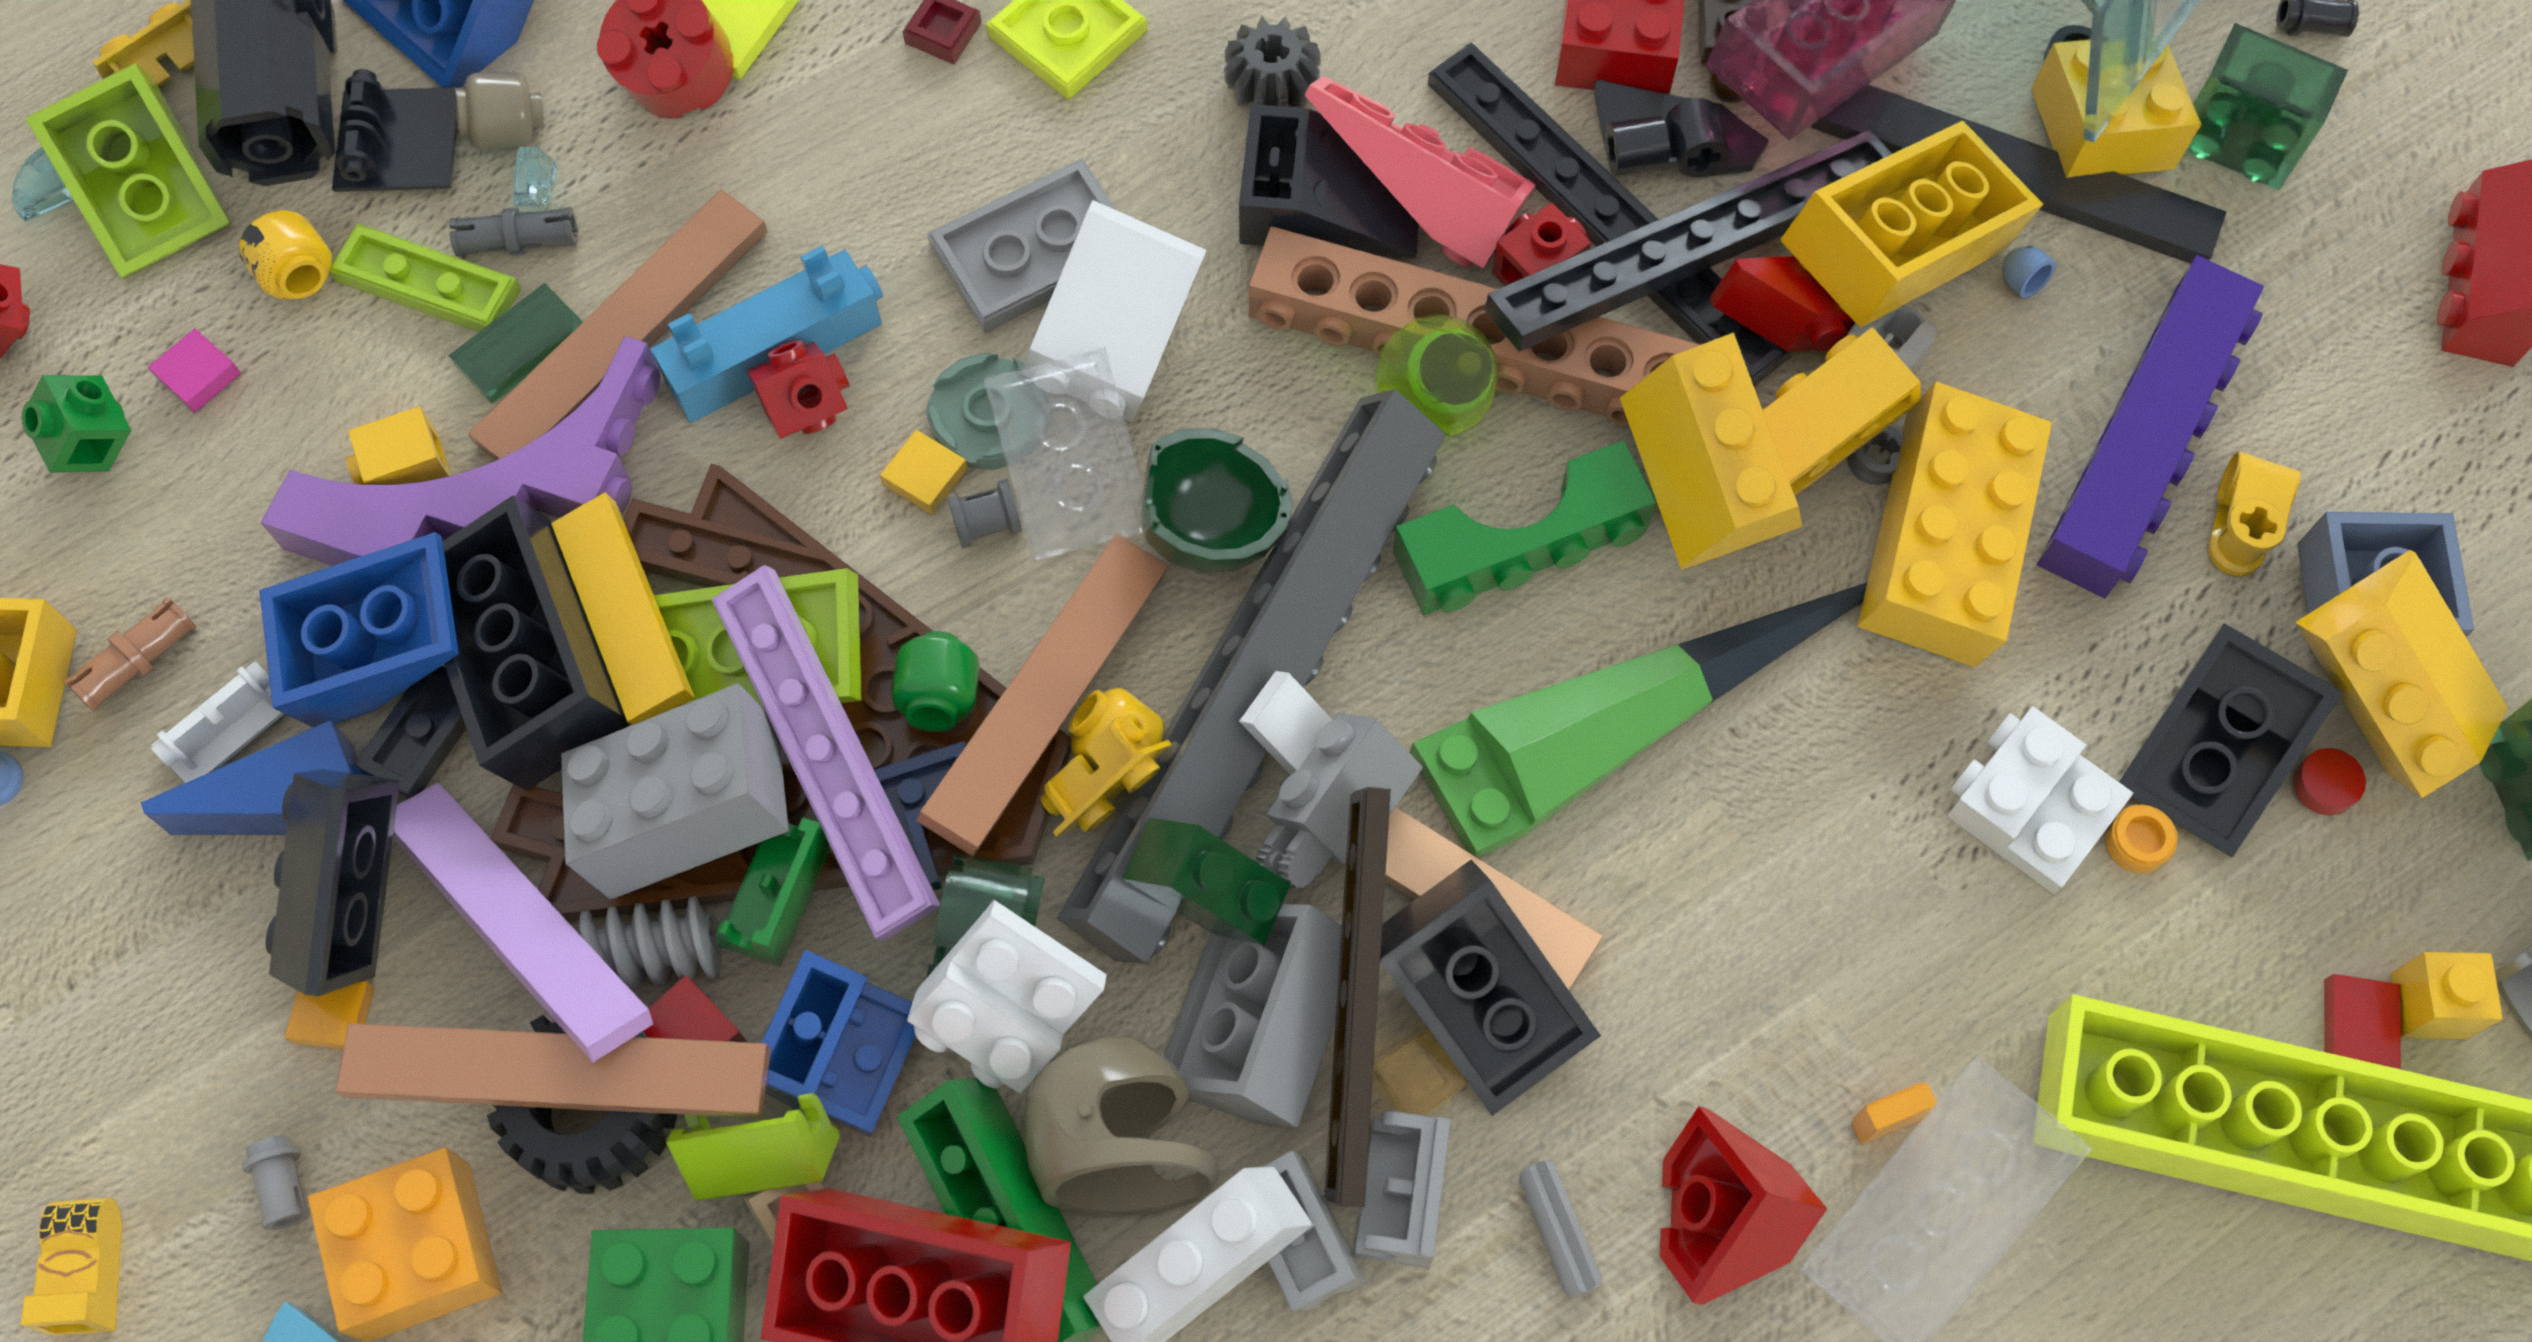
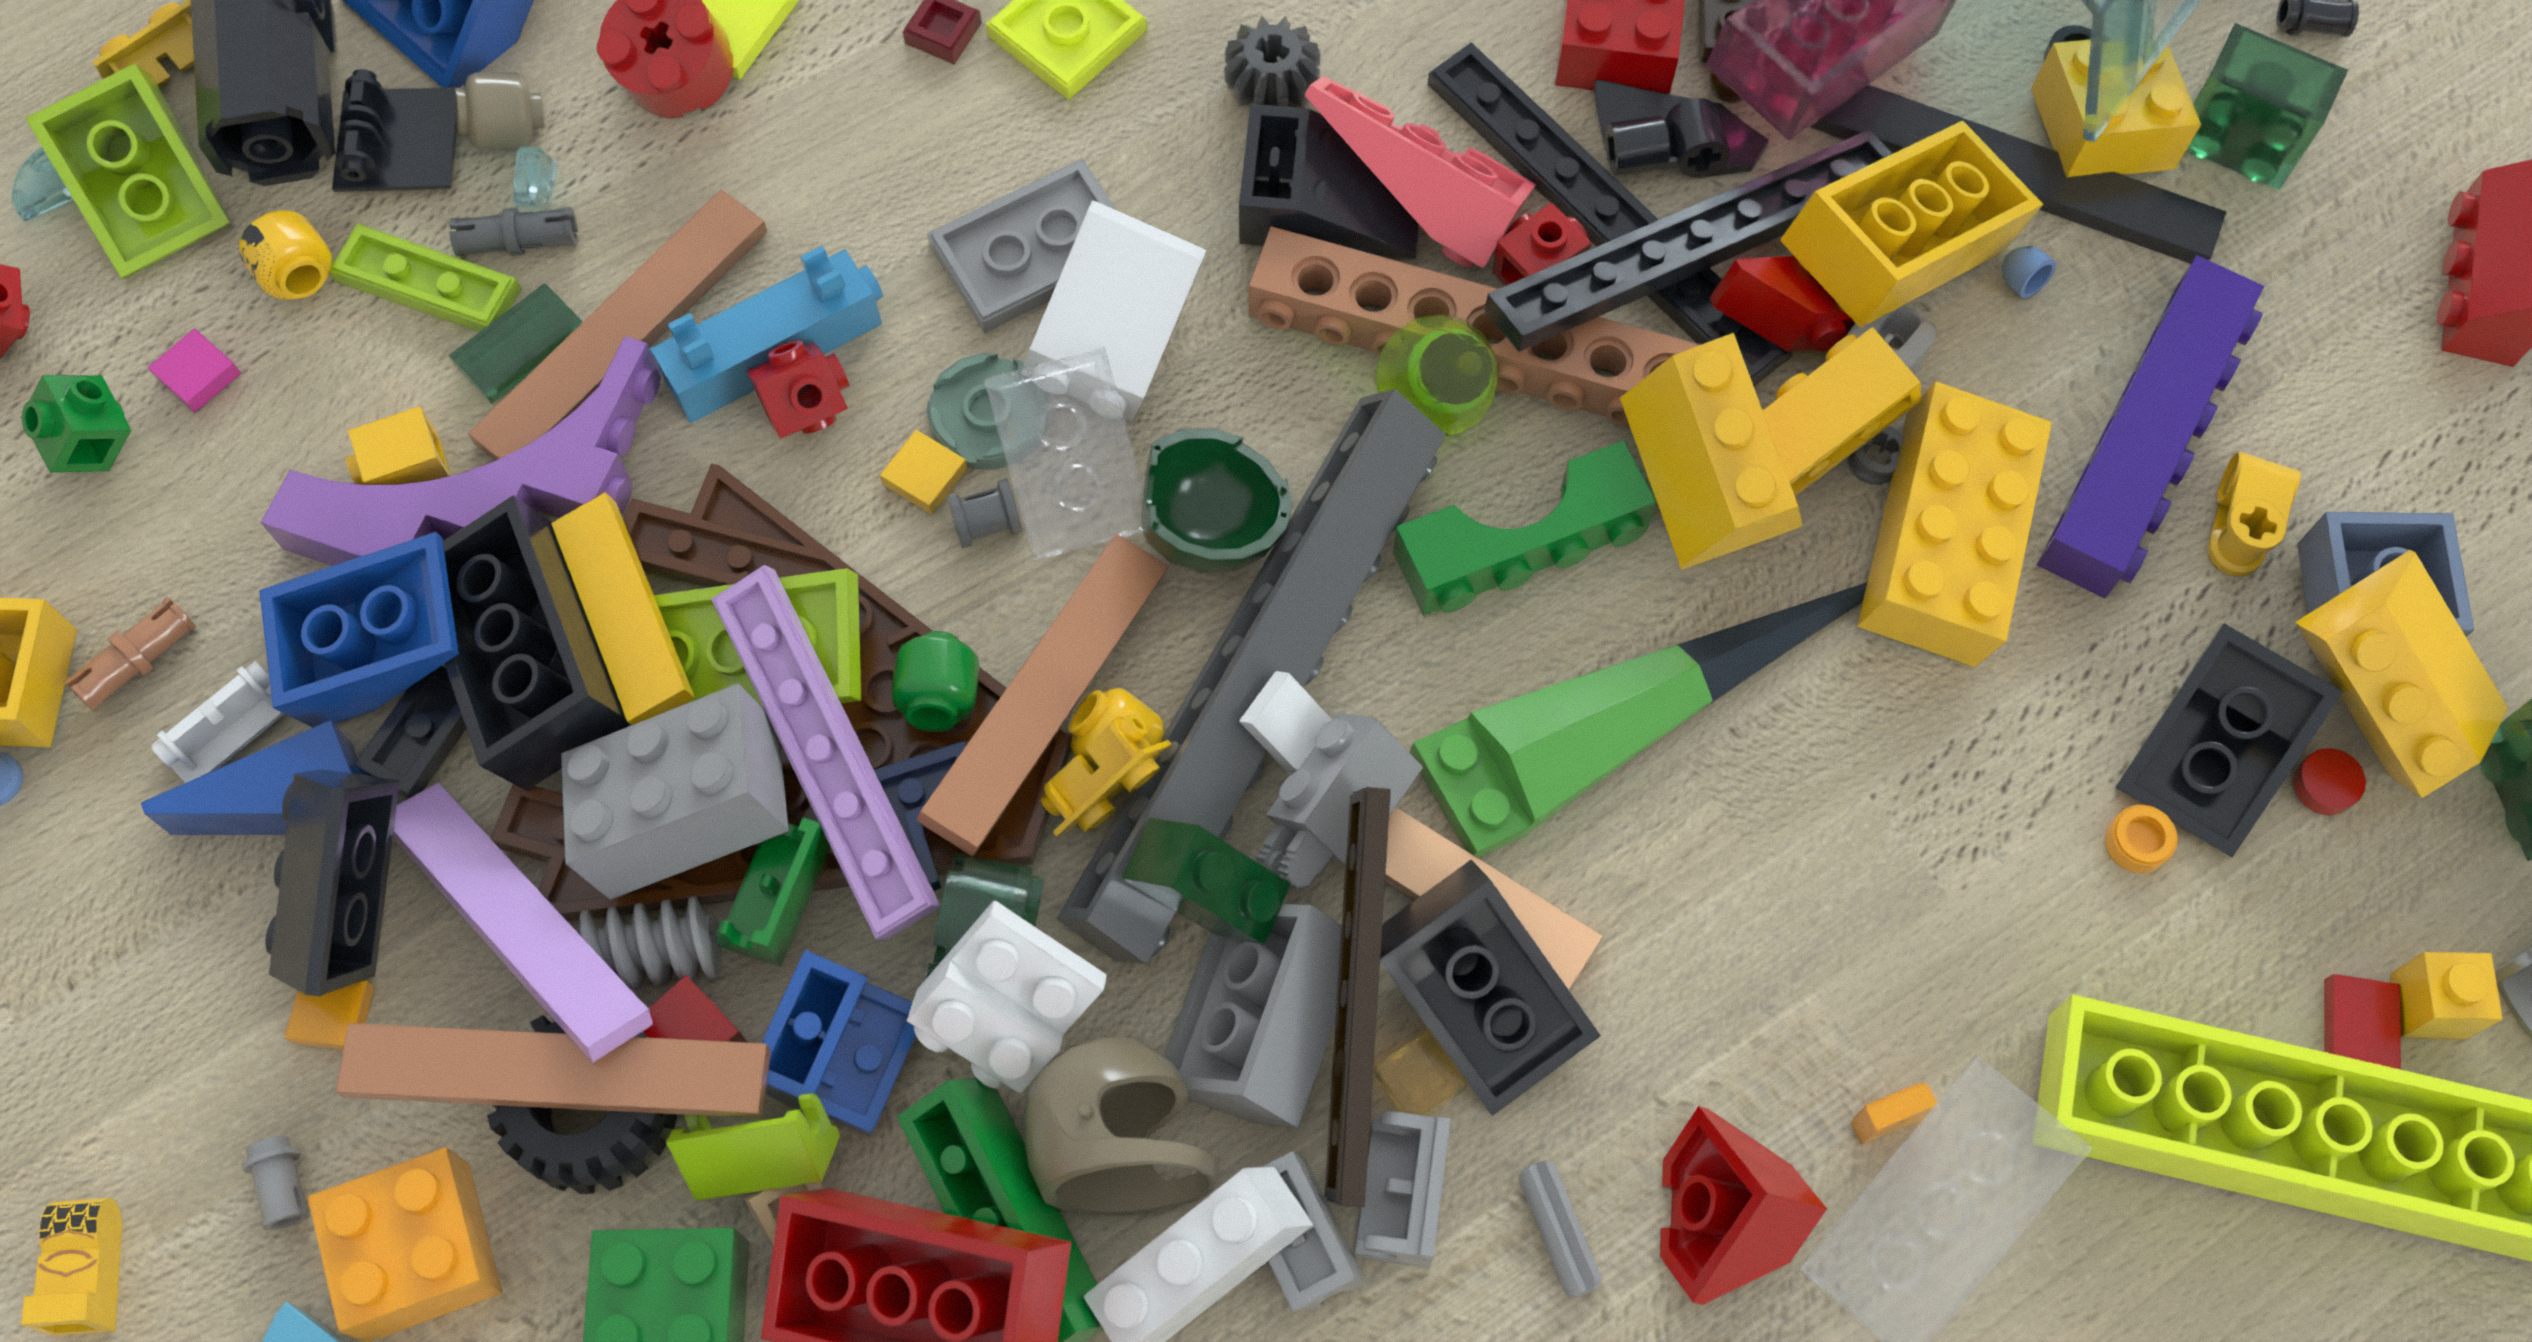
white plate [1947,706,2133,895] -> none

